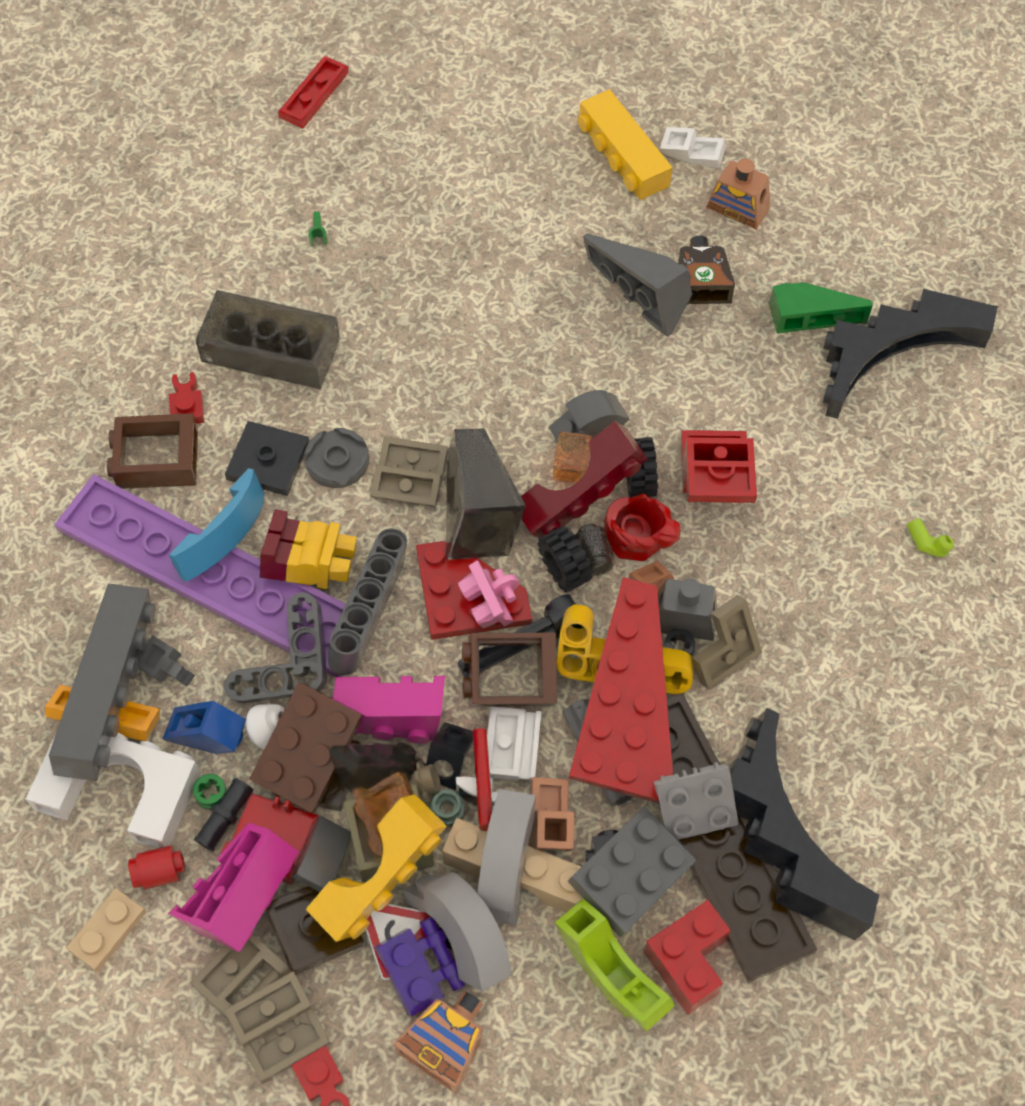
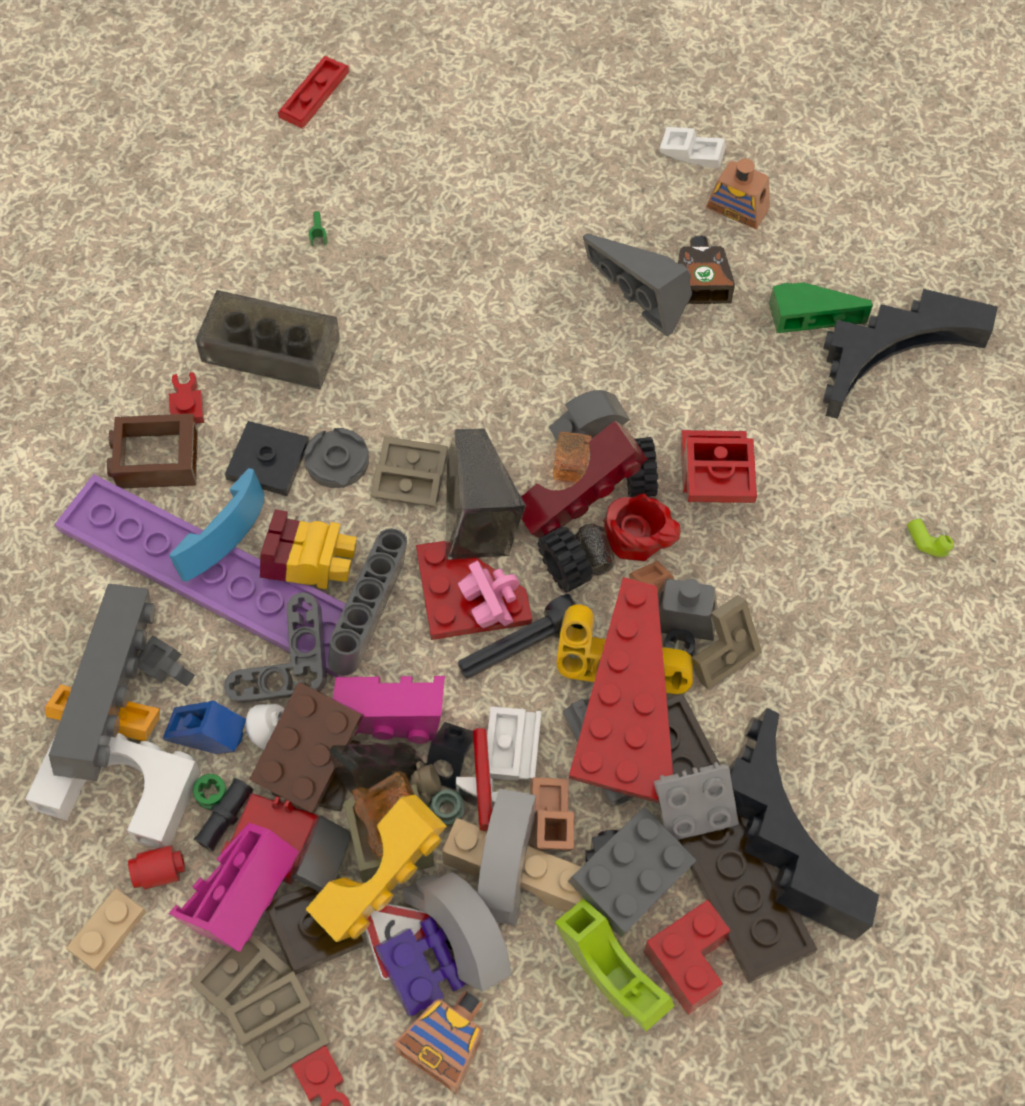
reddish brown window [462,633,557,707] -> none
yellow brick [577,89,673,200] -> none

